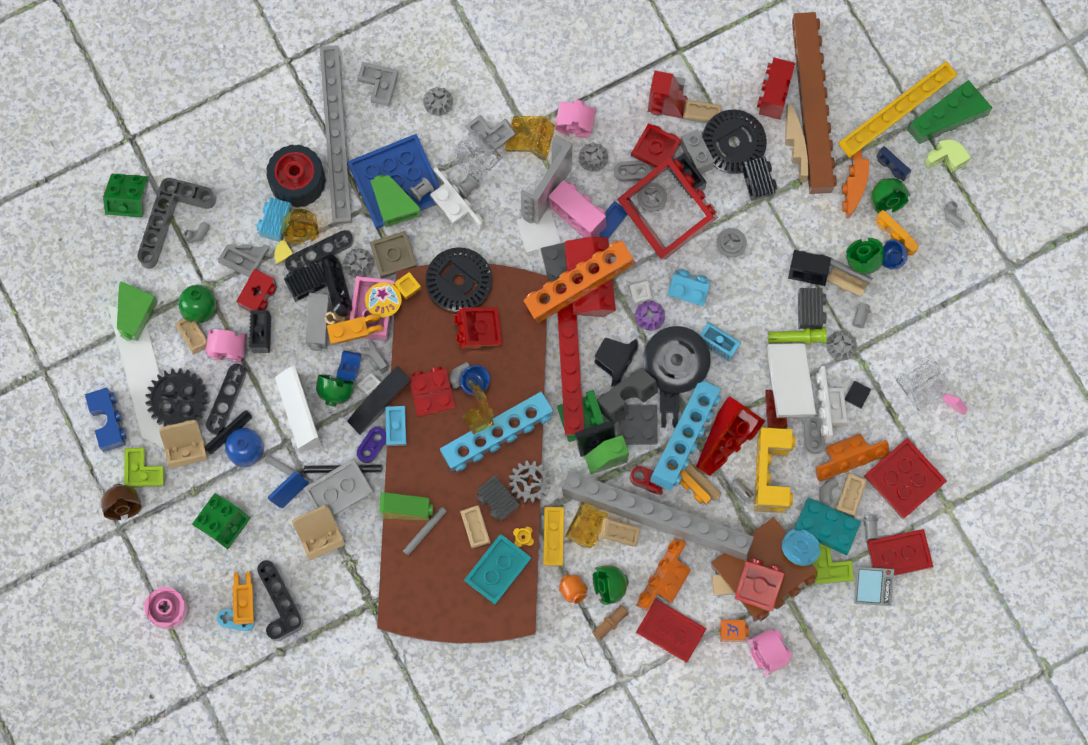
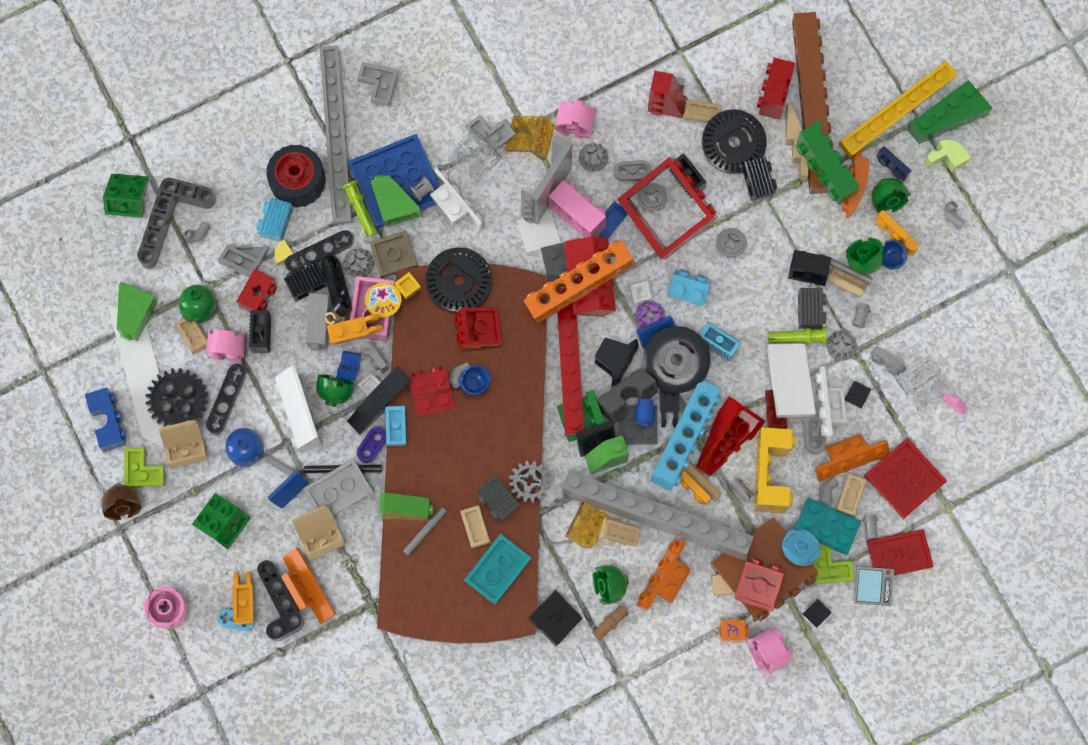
black axle [205,410,252,454] -> none
clear yellow cylinder [281,208,319,244] -> none
light grey gear [423,86,453,116] -> none
medium azure brick [440,392,553,472] -> none
light grey bush [455,174,480,199] -> none
clear yellow bracket [462,380,494,435] -> none
yellow plate [513,527,534,548] -> none
yellow plate [543,507,564,566] -> none
orange head [559,574,588,604] -> none
red piece [629,466,663,495] -> none
red plate [631,123,681,172] -> none
red tile [636,599,707,663] -> none
light grey brick [680,130,714,174] -> none
none -> orange bracket [281,548,336,624]
none -> lime pin [341,180,378,237]
none -> black plate [529,590,582,646]
none -> blue brick [635,399,655,428]
none -> blue tile [636,315,675,349]
none -> green wedge [796,120,860,205]
none -> black slope [803,599,832,628]
none -> light grey plate [870,347,906,376]

